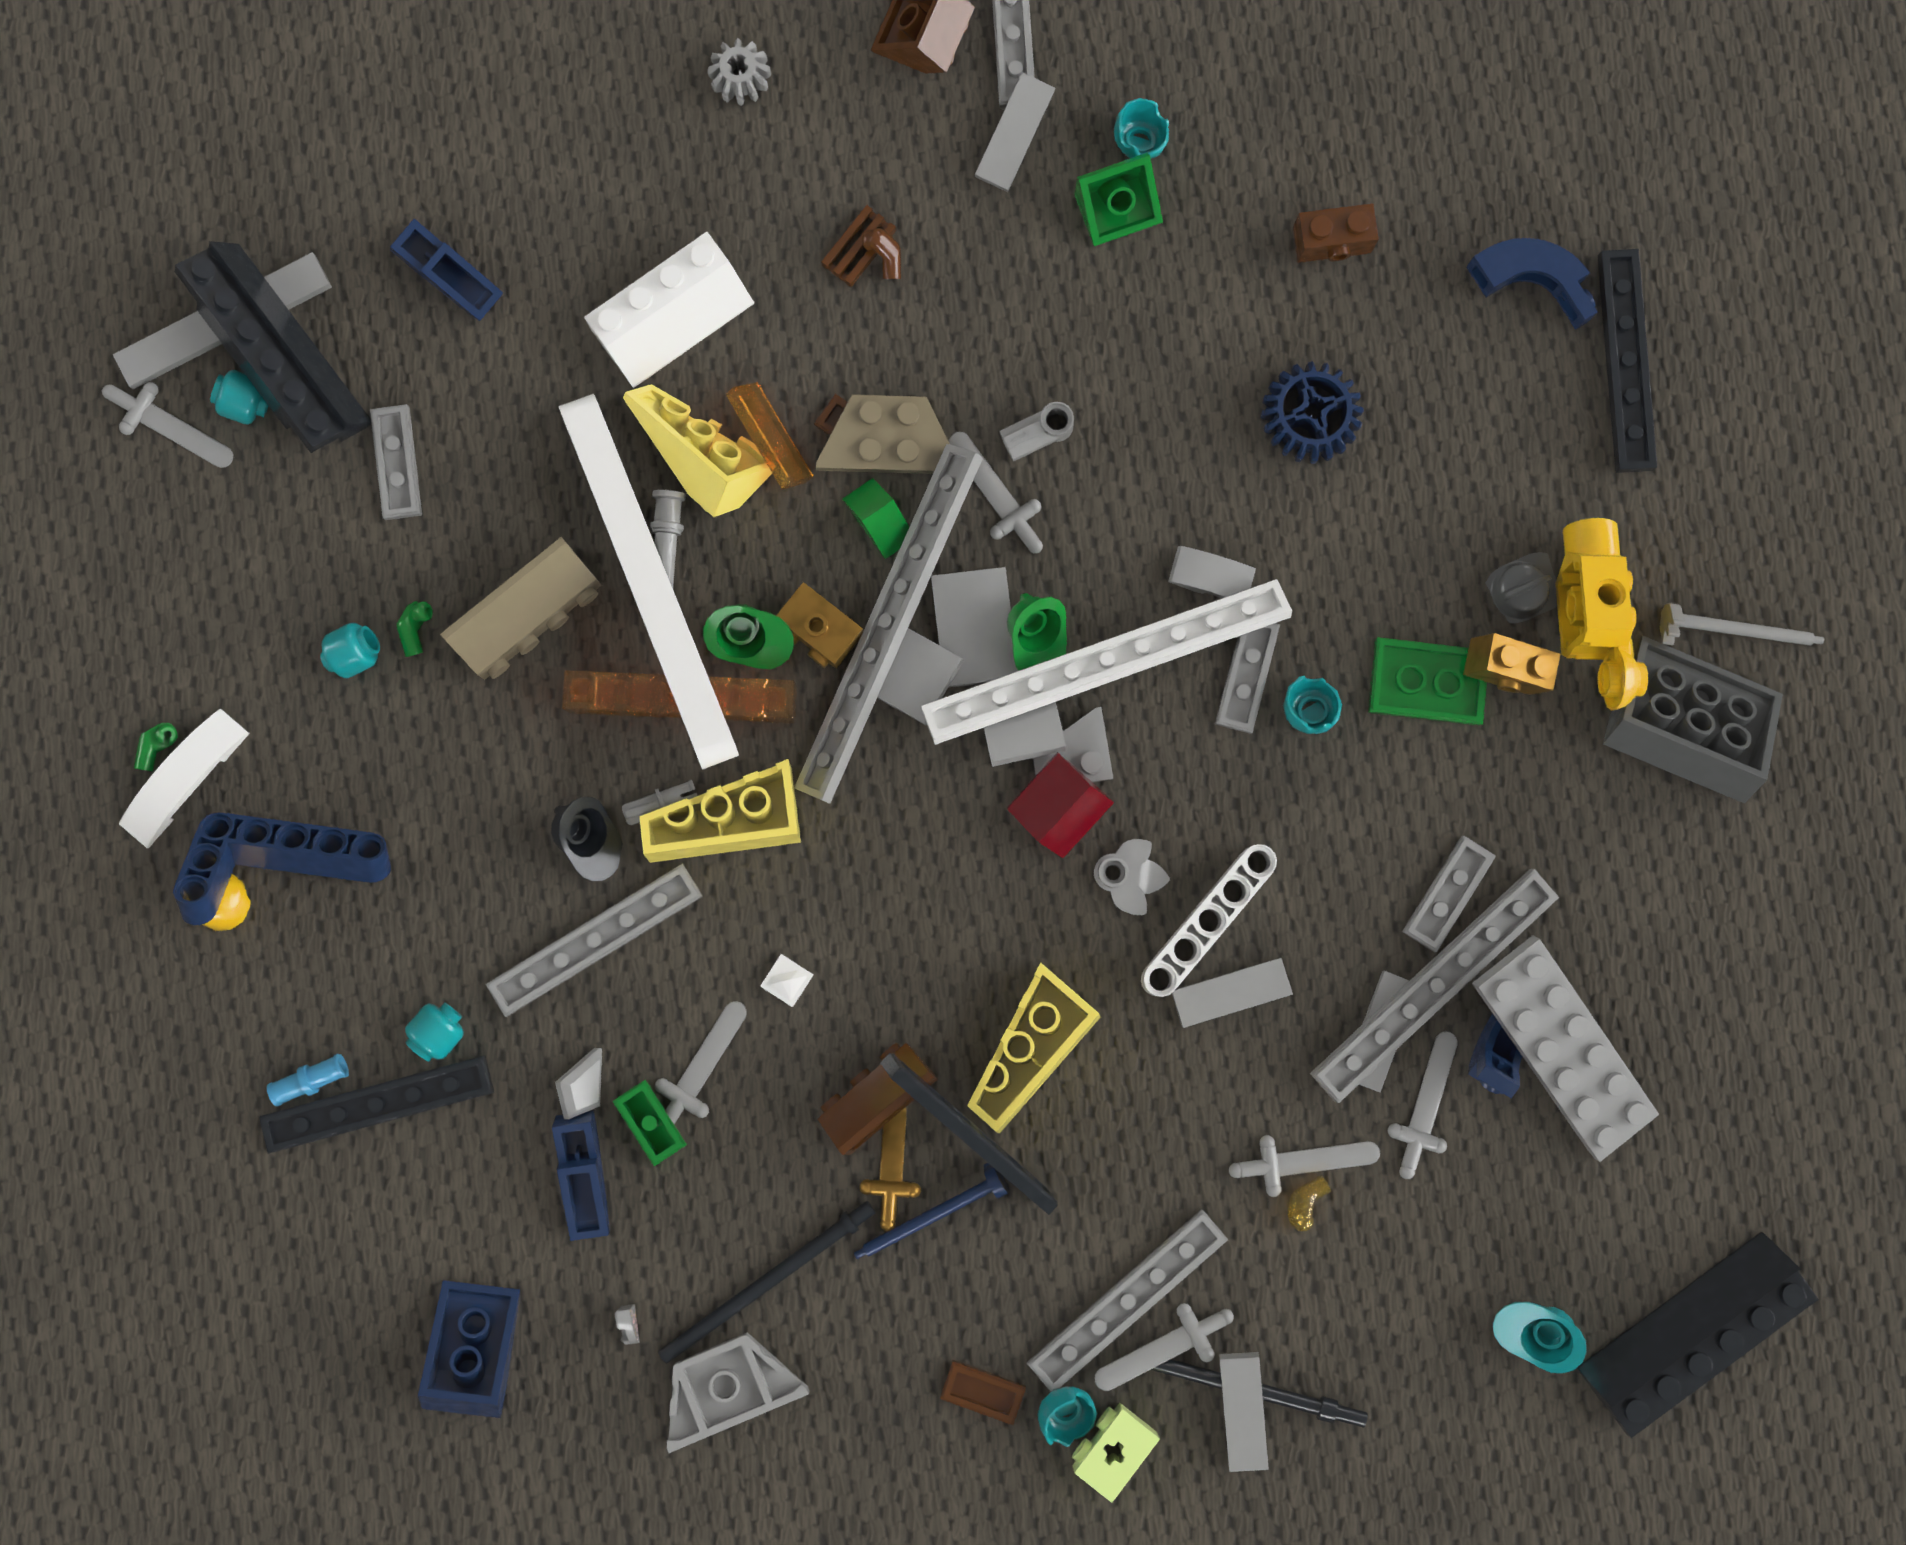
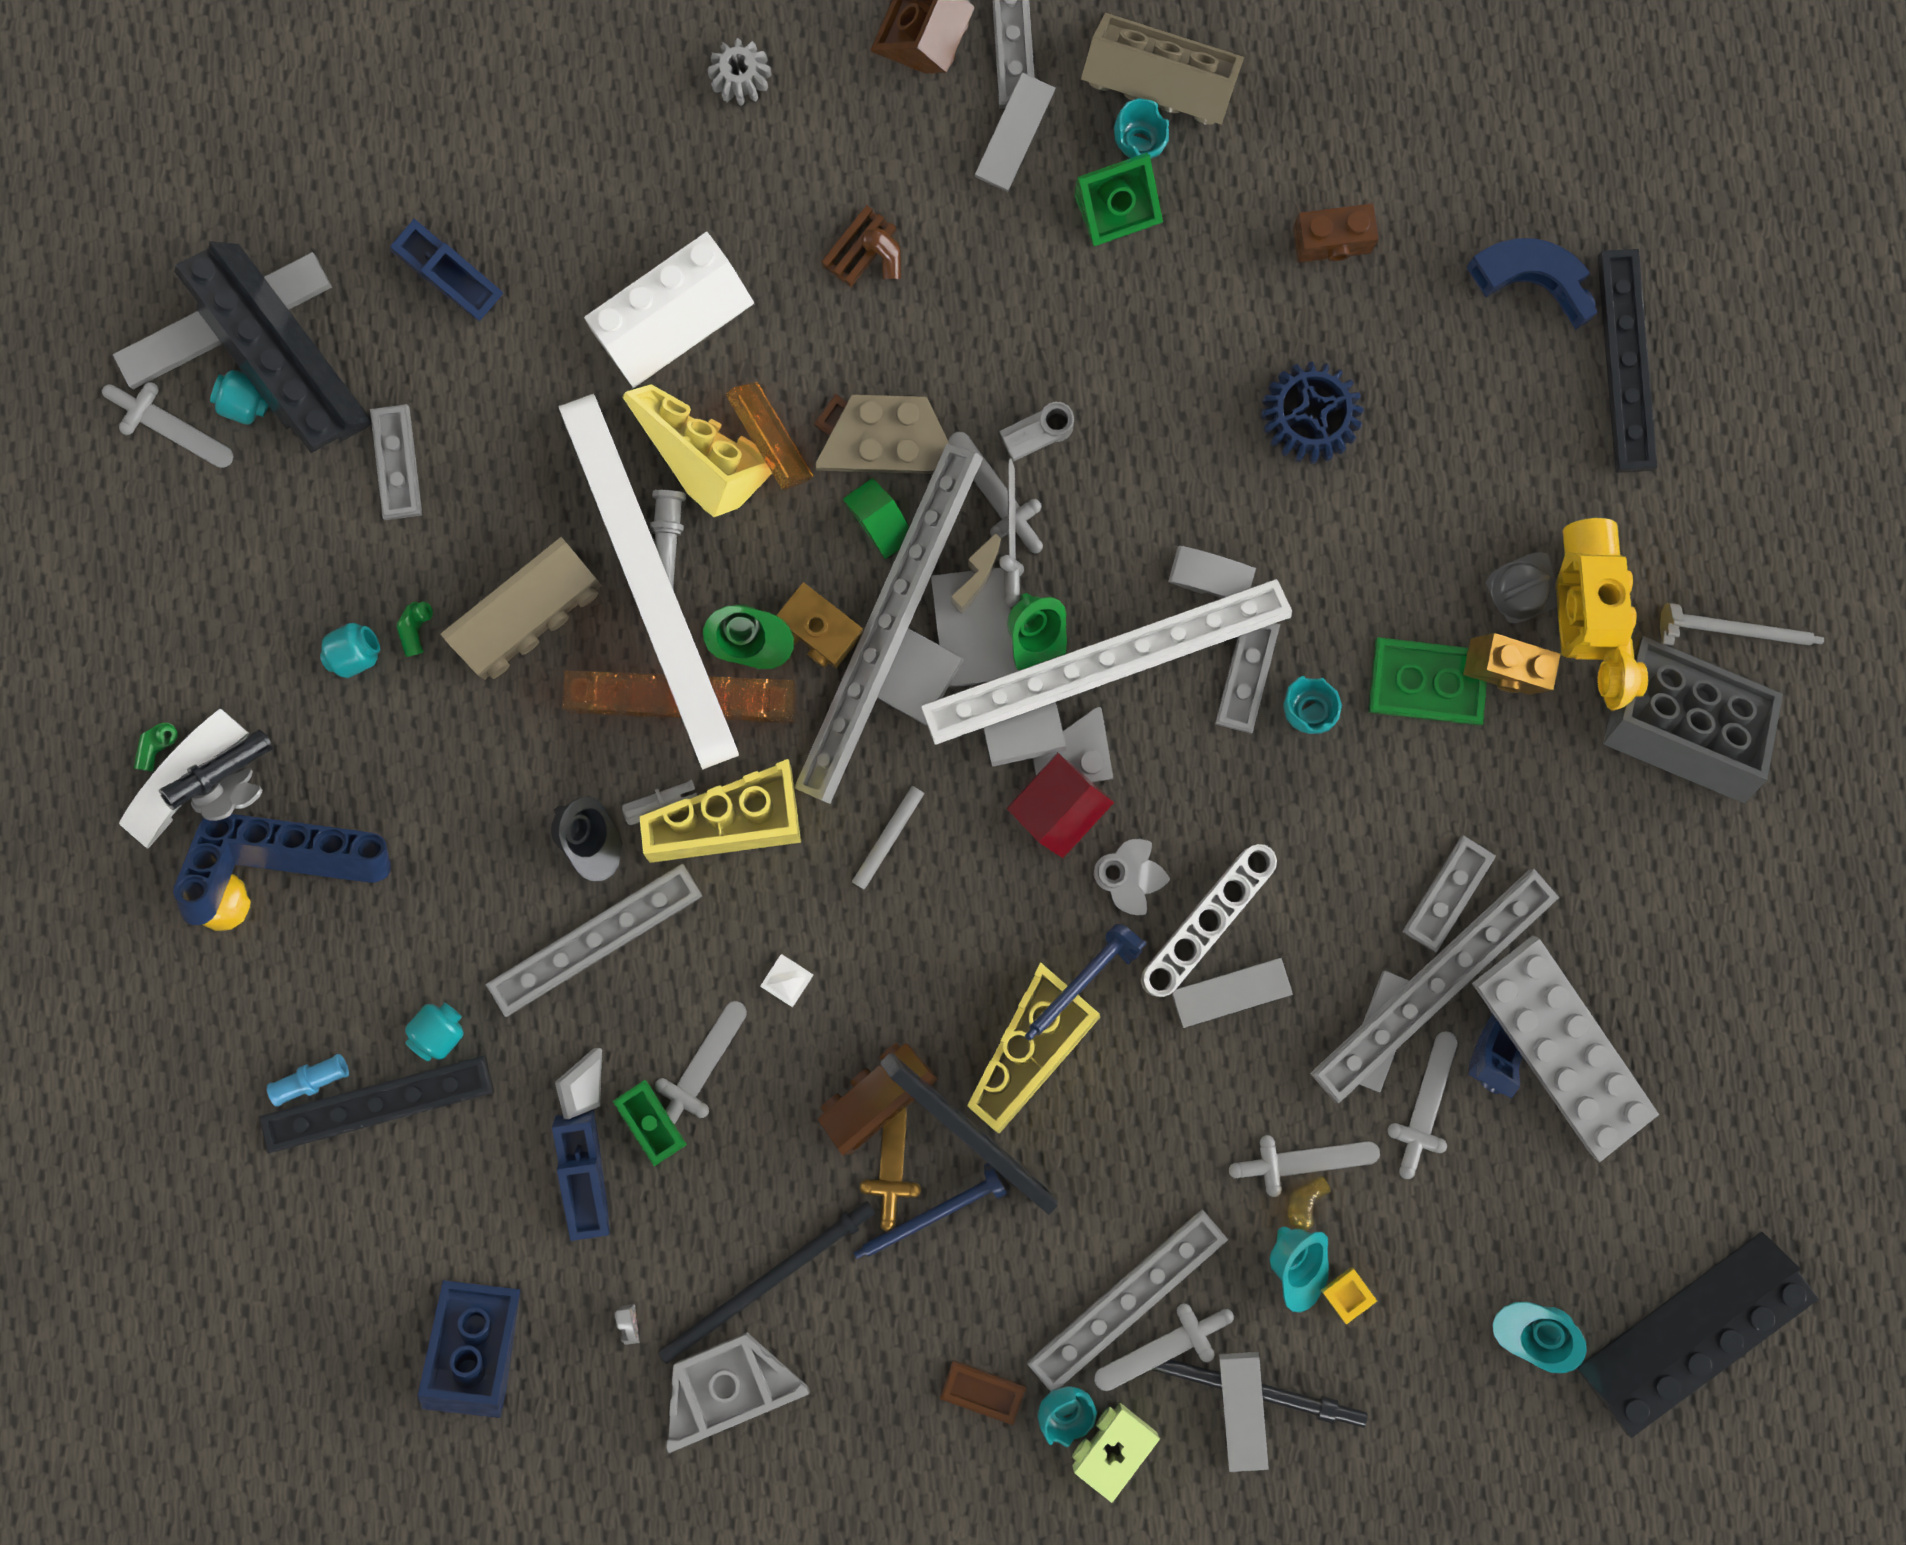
none -> black pin [159,729,273,810]
none -> light grey plate [191,768,263,821]
none -> light grey bar [852,786,925,890]
none -> dark tan slope [951,533,1001,613]
none -> light grey sword [999,458,1024,607]
none -> dark blue piece [1025,924,1146,1041]
none -> dark tan slope [1081,13,1244,125]
none -> teal piece [1269,1226,1329,1312]
none -> yellow plate [1321,1267,1377,1324]

